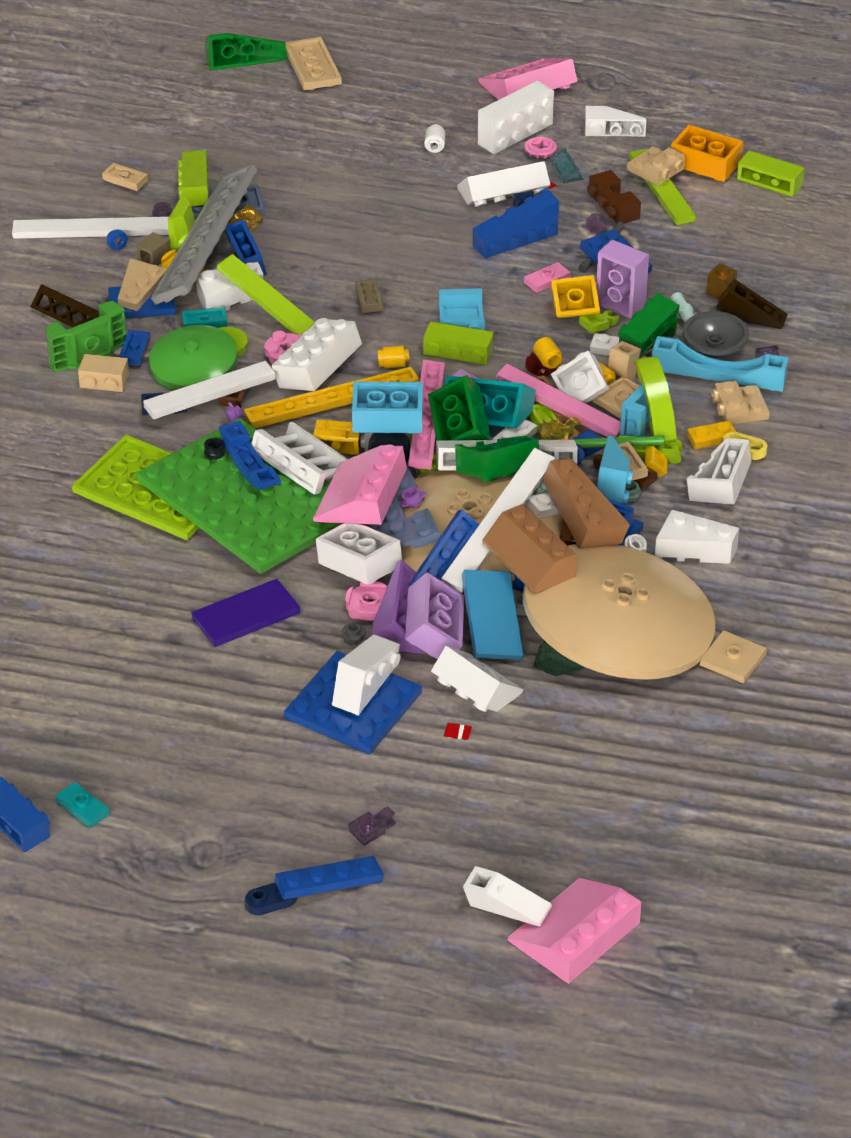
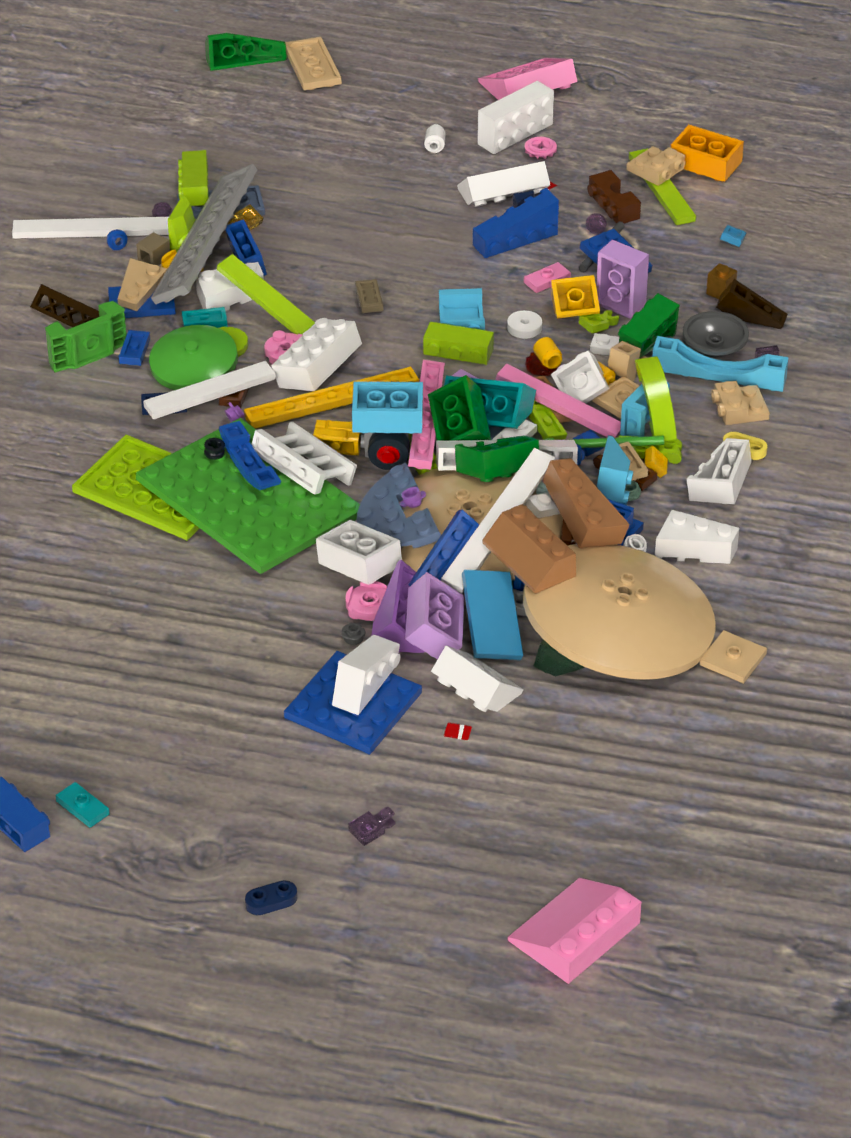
tan brick [78,354,129,392] -> none
tan plate [102,163,148,191] -> none
dark purple tile [192,579,300,647] -> none
blue plate [274,856,384,900] -> none
bright pink slope [313,445,407,525] -> none
yellow brick [378,345,410,369] -> none
white slope [463,866,552,927] -> none
clear yellow plate [539,417,581,440] -> none
clear light blue slope [549,148,585,183] -> none
white slope [585,106,646,137] -> none
light aqua pin [670,292,694,324] -> none
yellow plate [687,420,736,450] -> none
lime brick [737,150,805,197] -> none
none -> white piece [507,310,542,339]
none -> dark azure tile [720,225,746,247]

